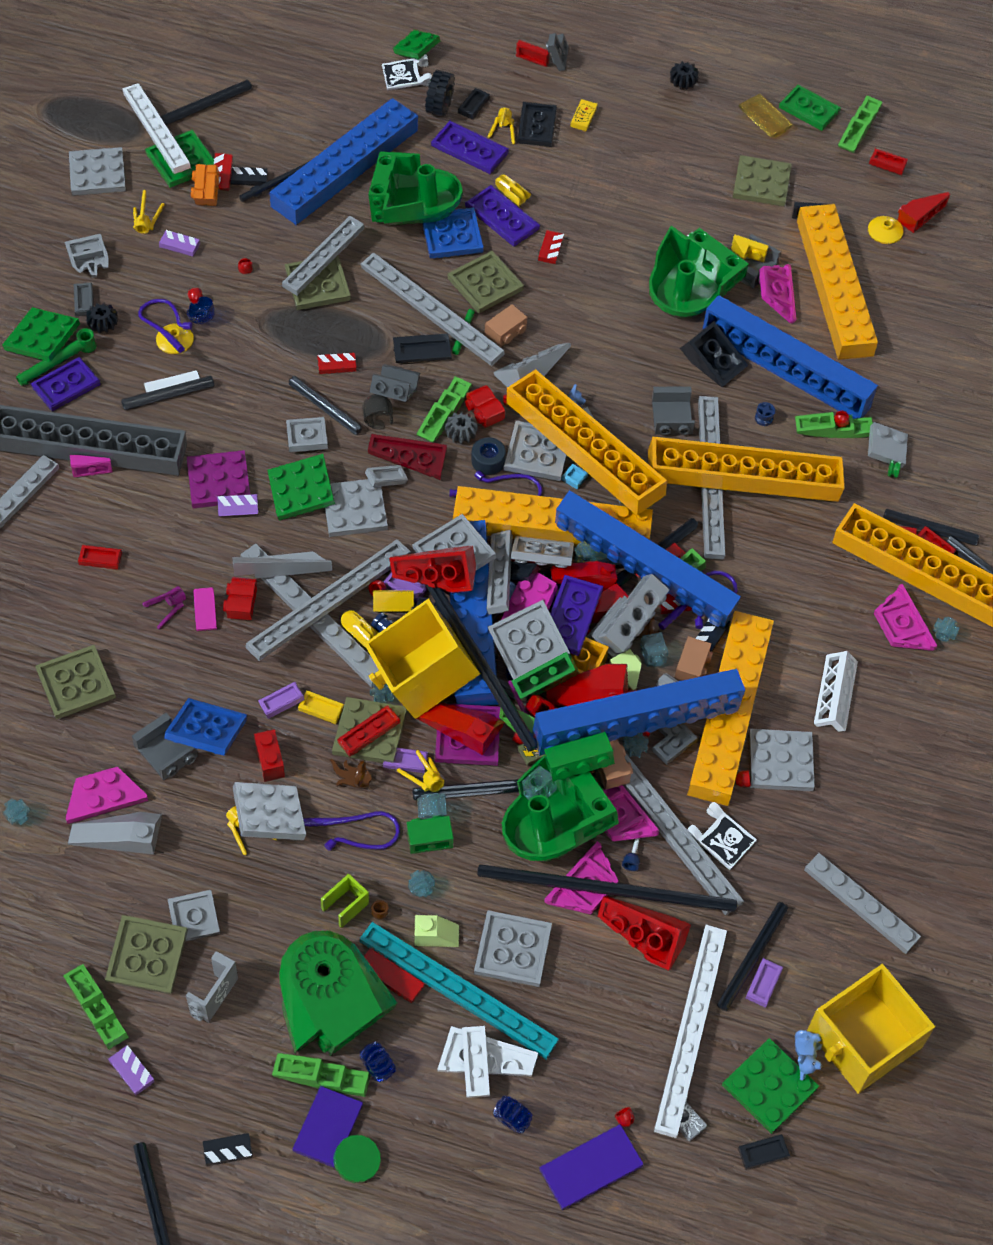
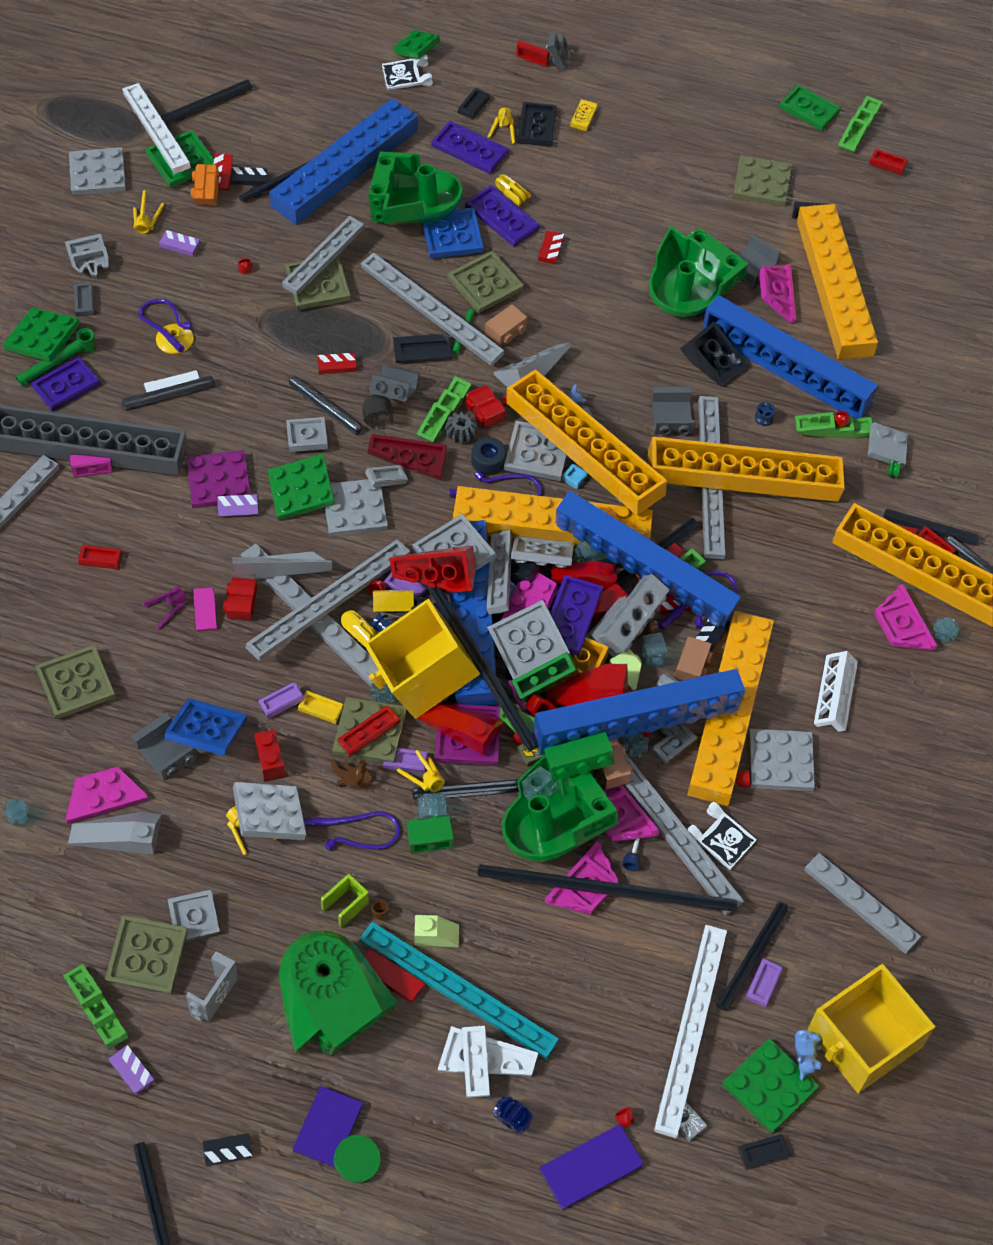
black gear [86,302,118,334] -> none
red hinge [187,288,203,304] -> none
clear blue hair [187,297,215,325] -> none
bright green slope [272,1053,371,1097] -> none
clear blue gear [360,1042,395,1083] -> none
clear light blue gear [408,870,435,897] -> none
black bush [425,70,455,117] -> none
light grey plate [474,910,552,987] -> none
red wedge [597,896,691,970] -> none
black gear [670,61,699,90] -> none
yellow slope [731,235,768,263] -> none
clear yellow piece [738,93,793,138] -> none
yellow dish [868,216,904,244] -> none
red slope [897,192,950,233] -> none

